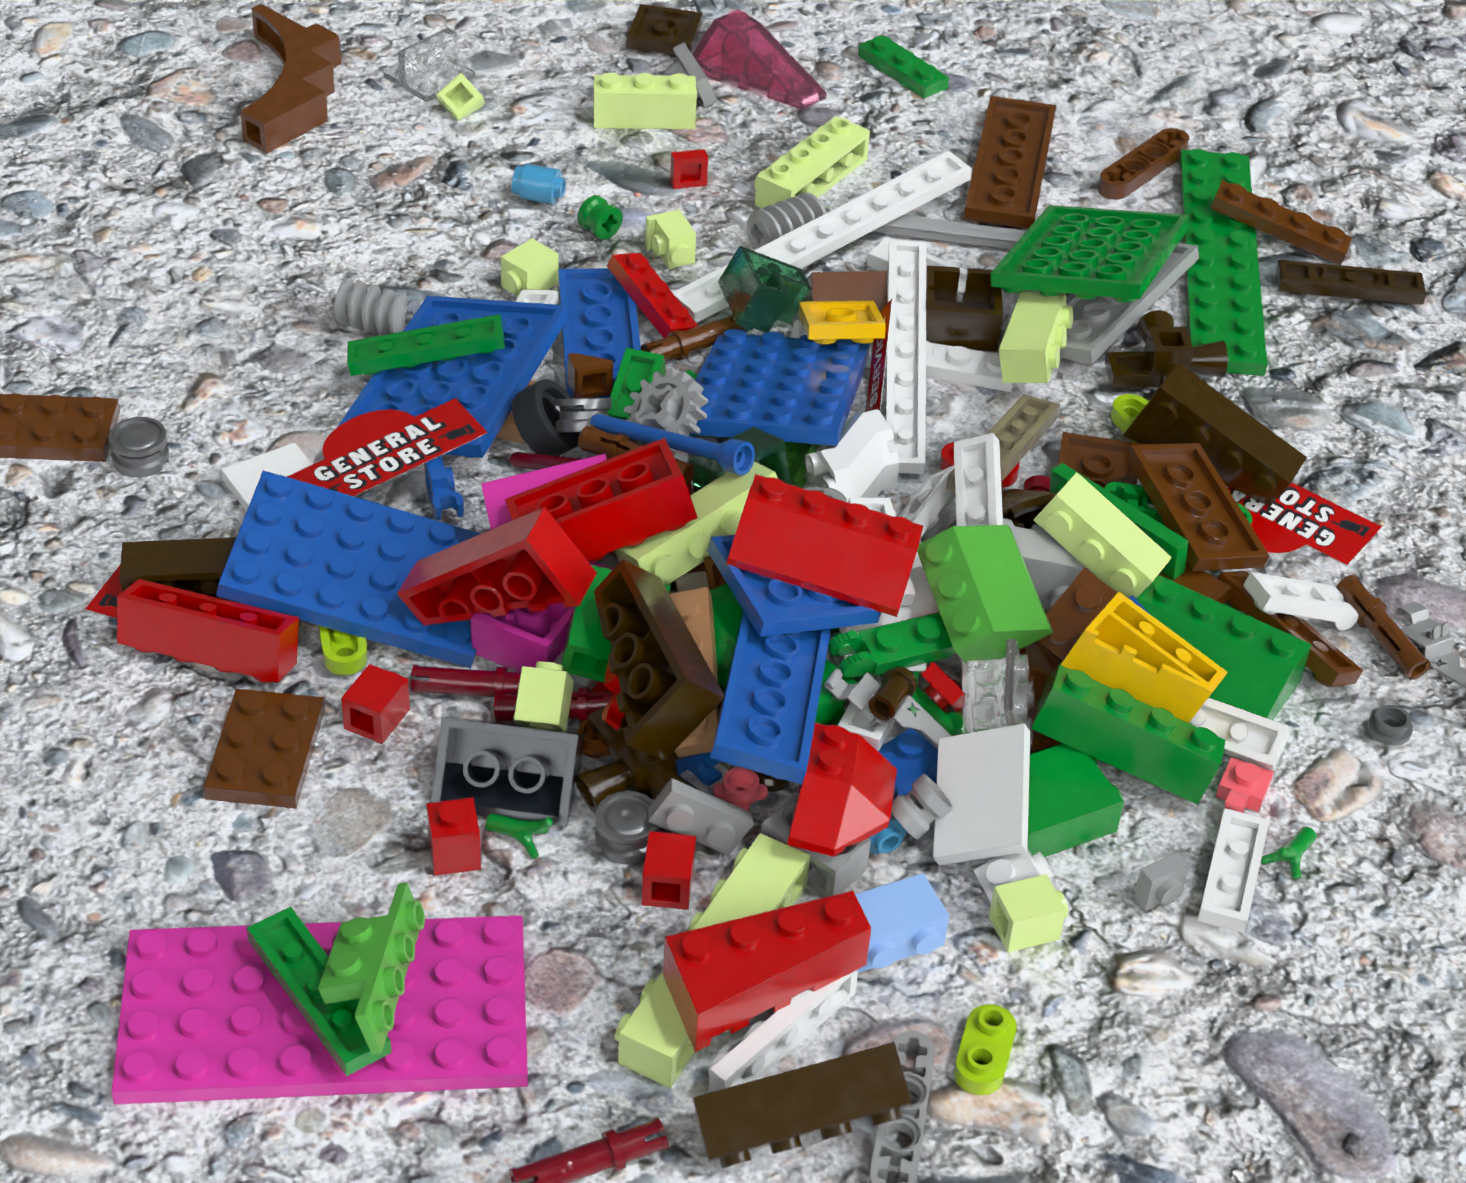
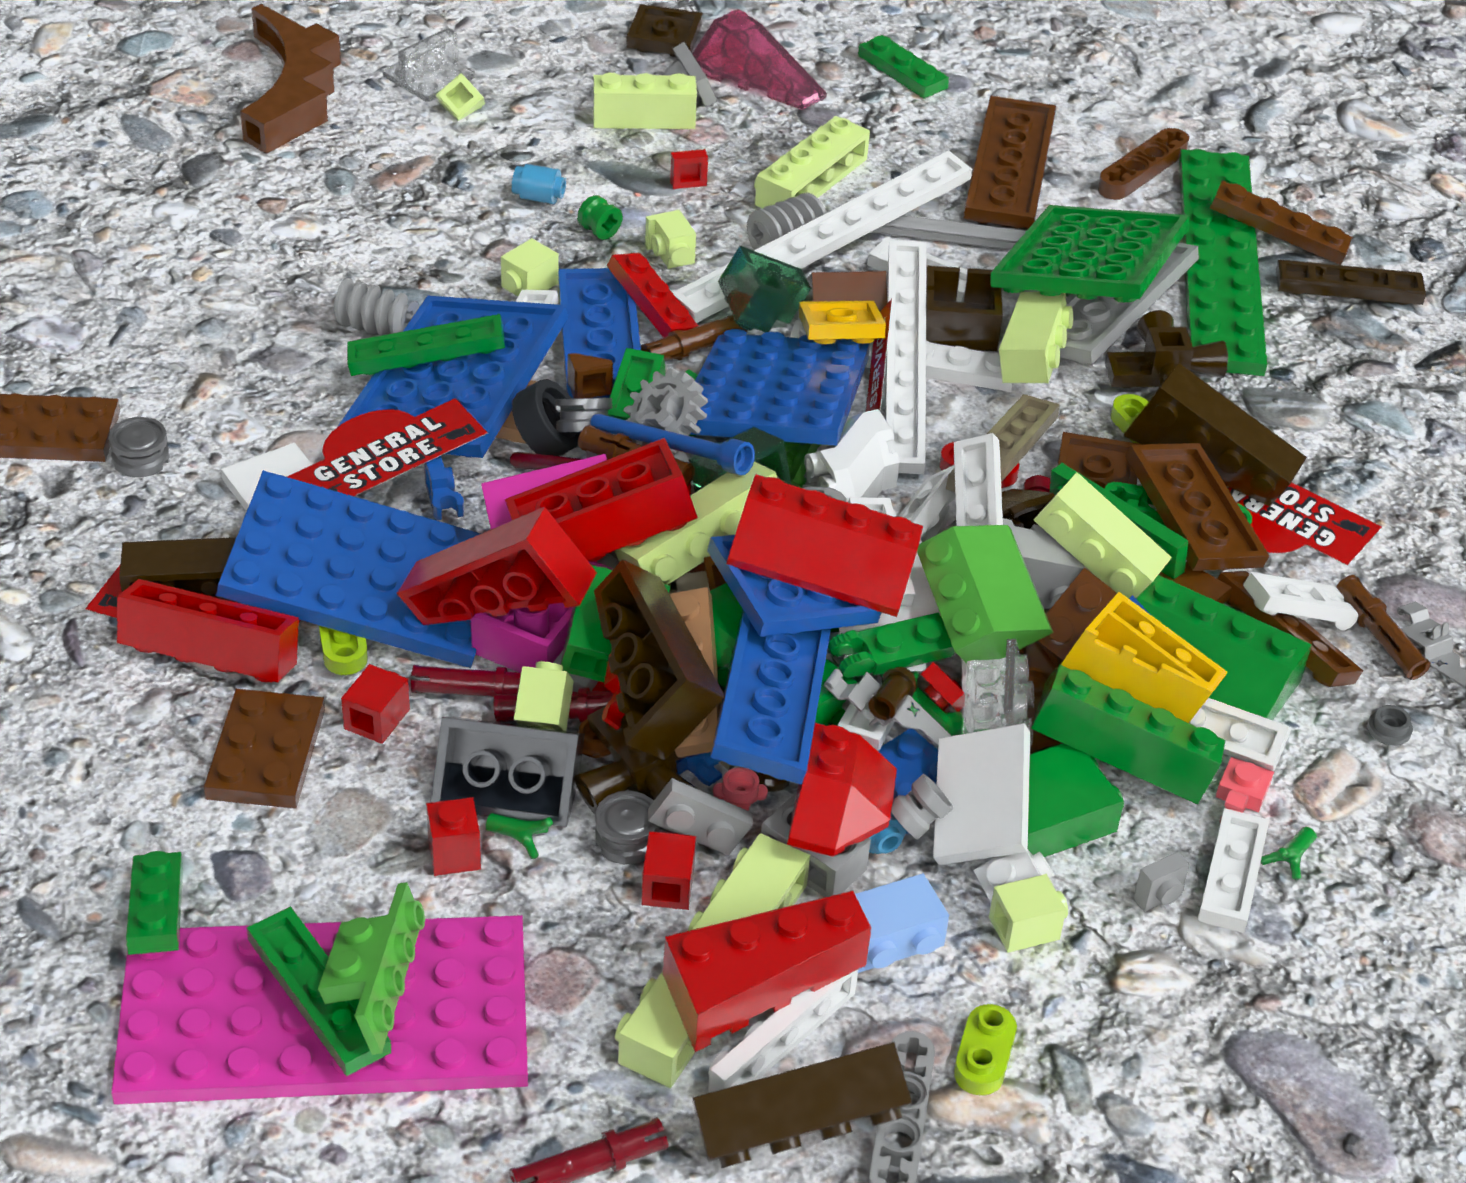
none -> green plate [126,851,183,955]

